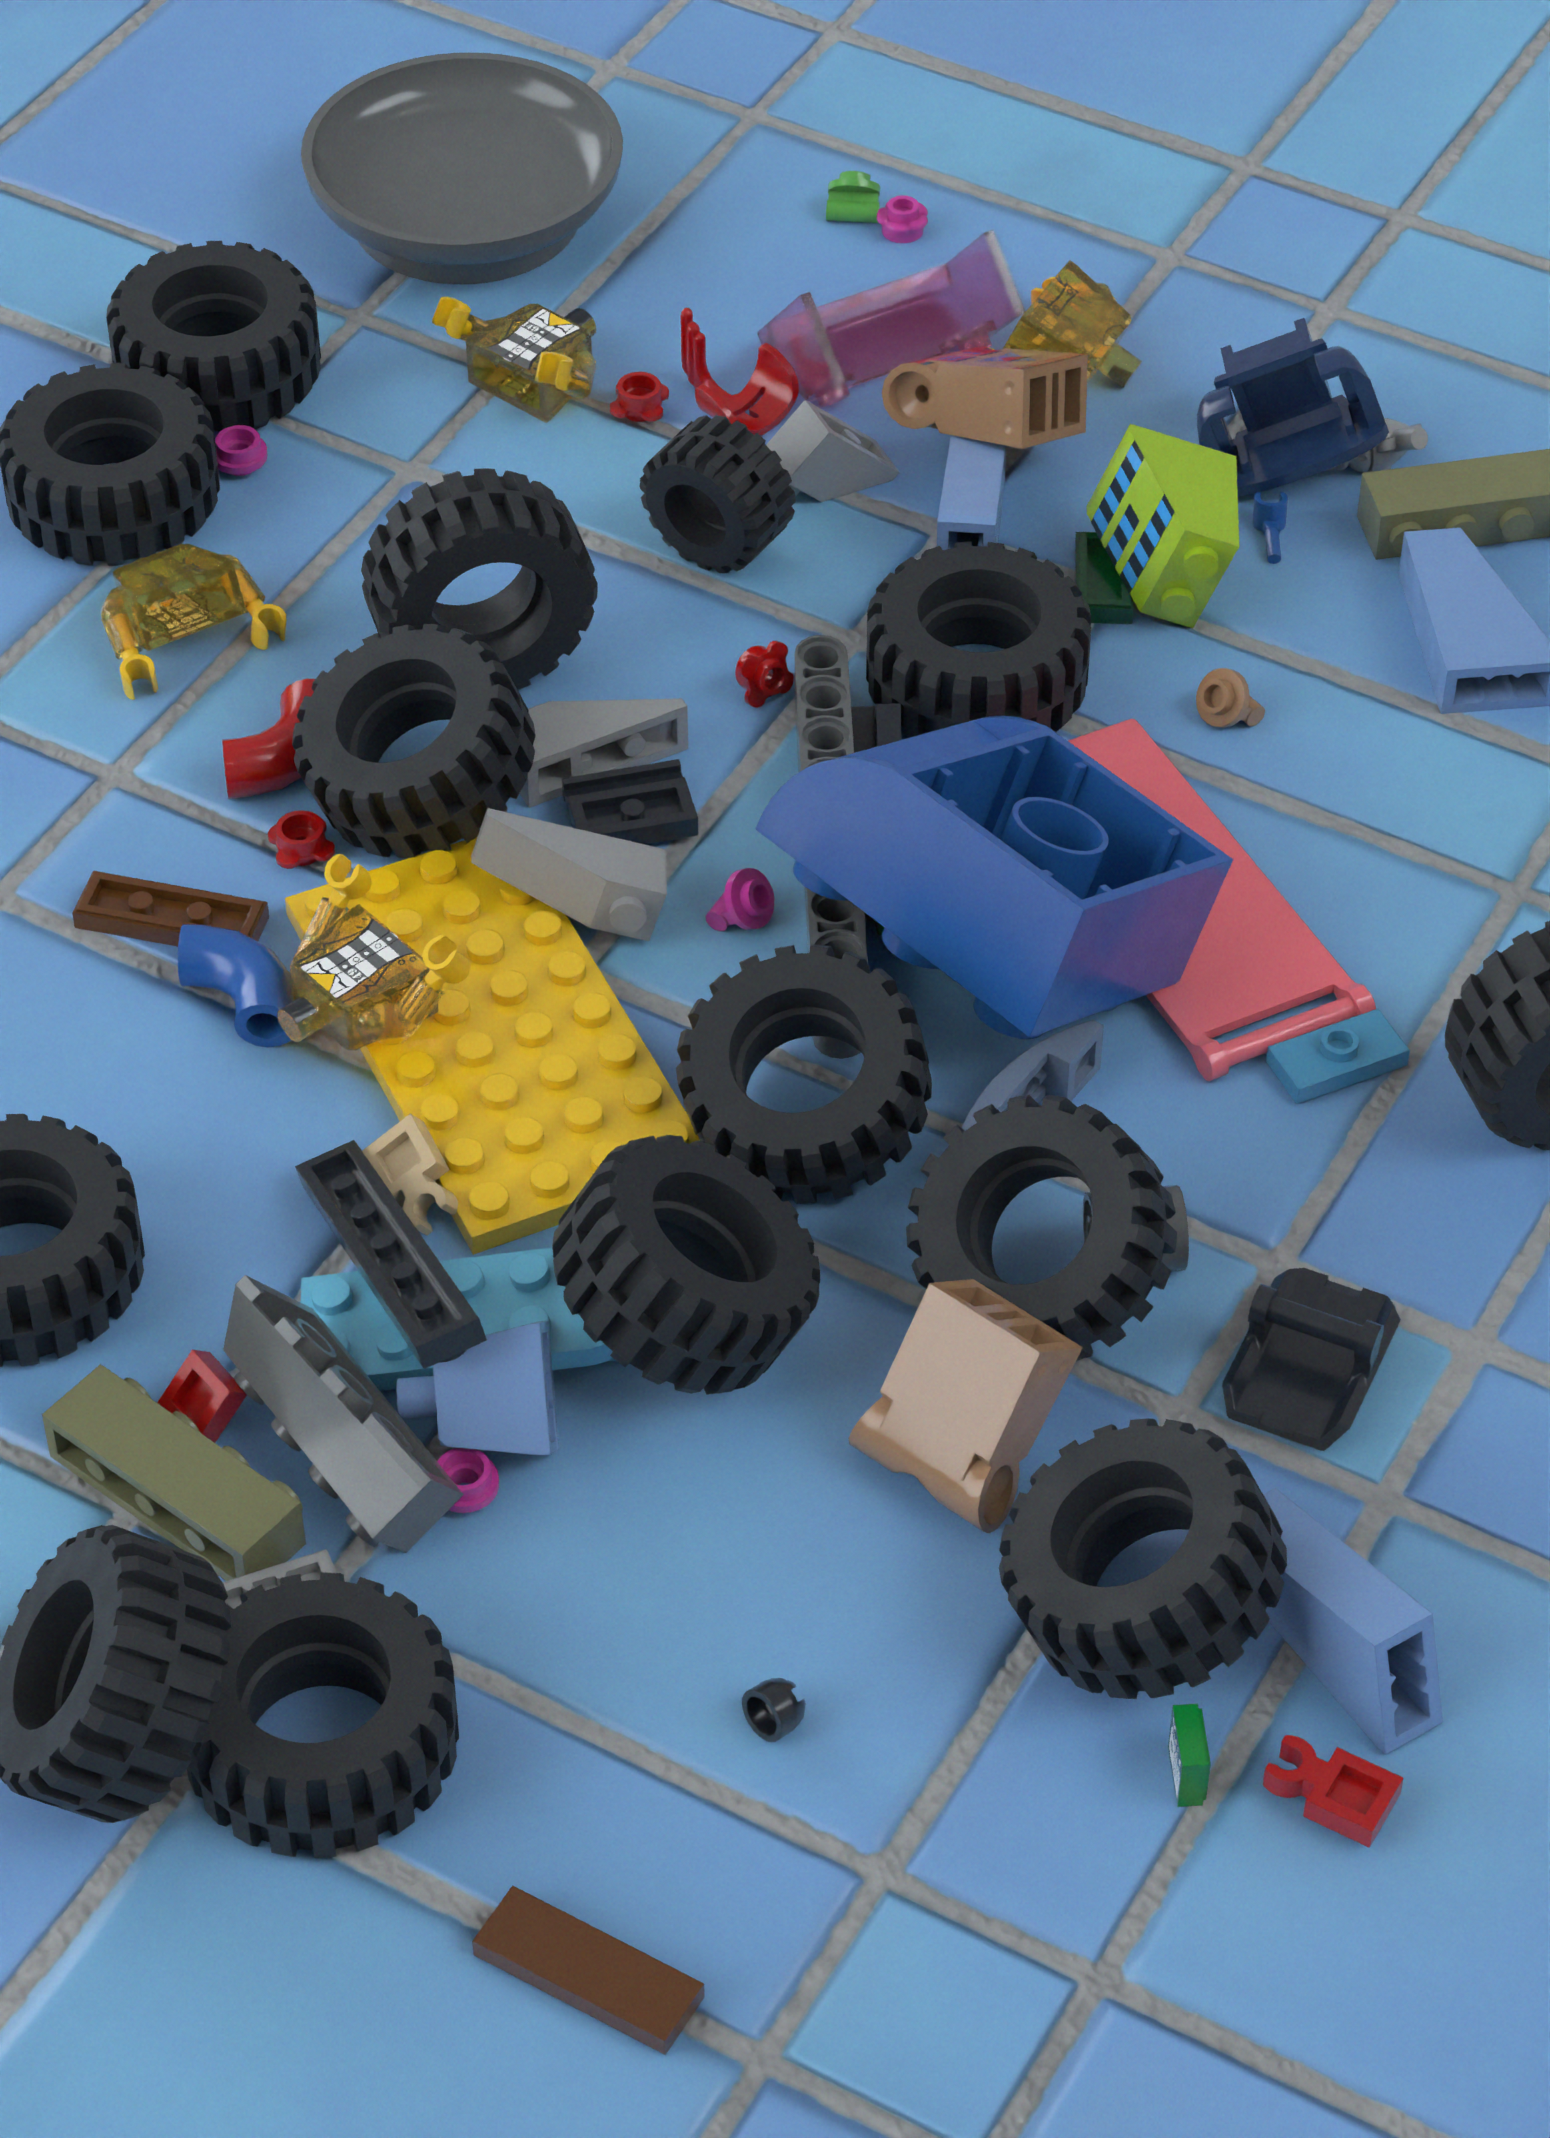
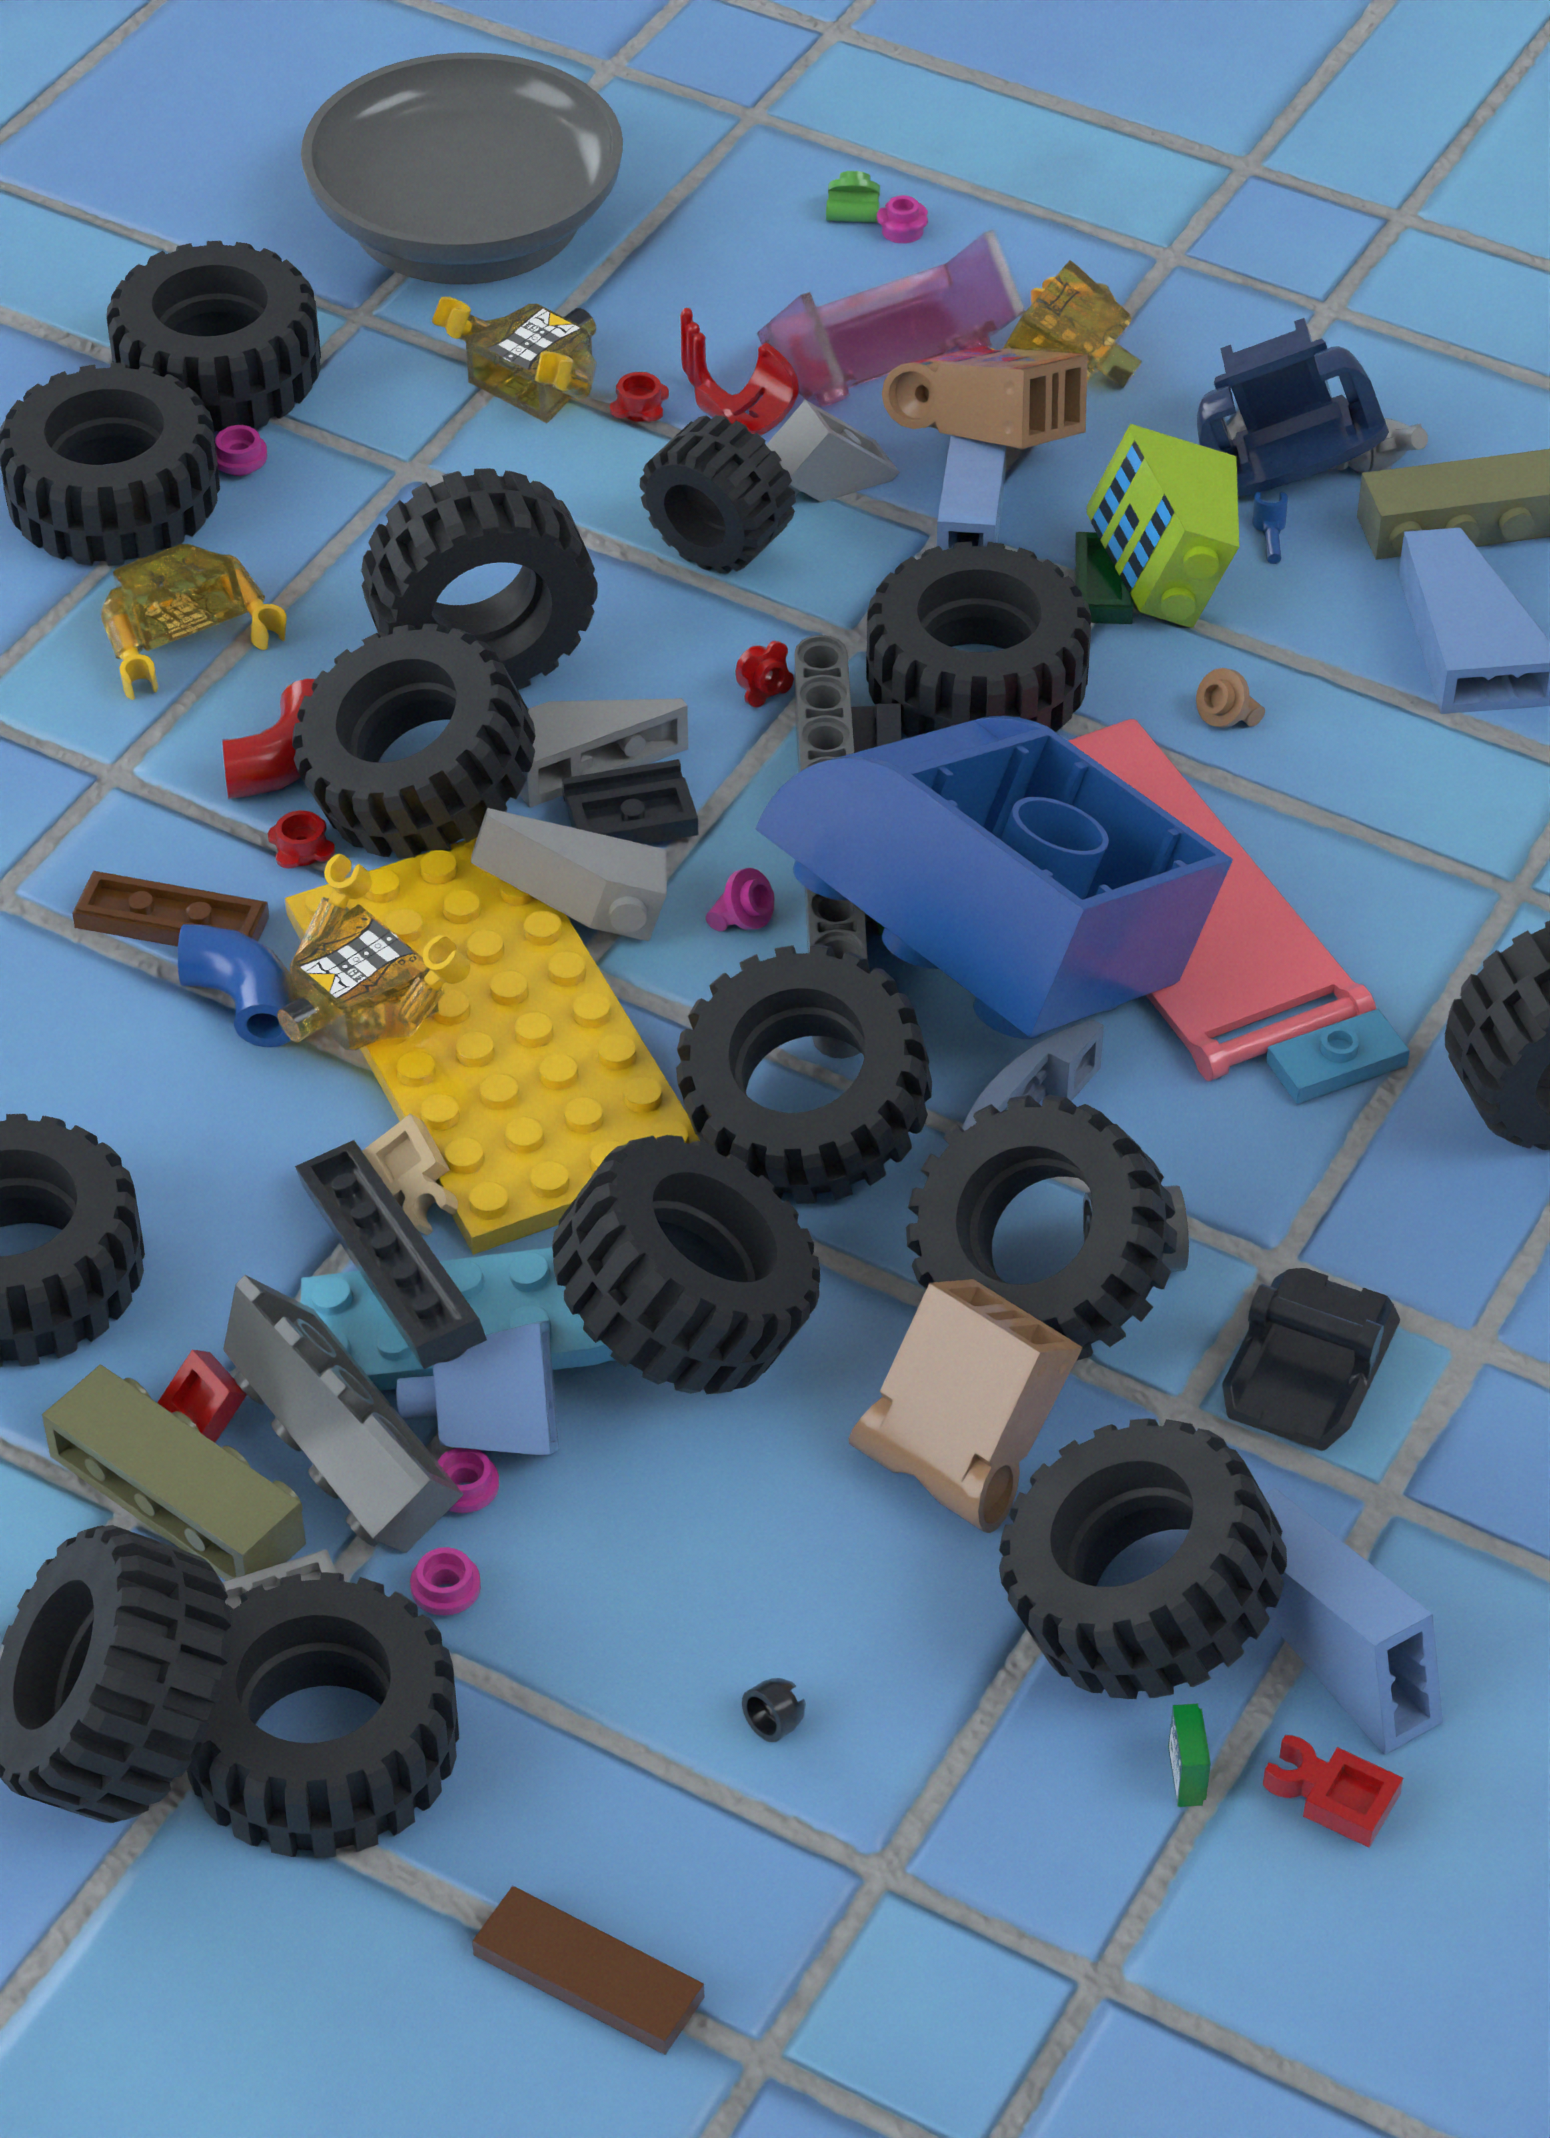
none -> dark pink plate [410,1547,481,1616]

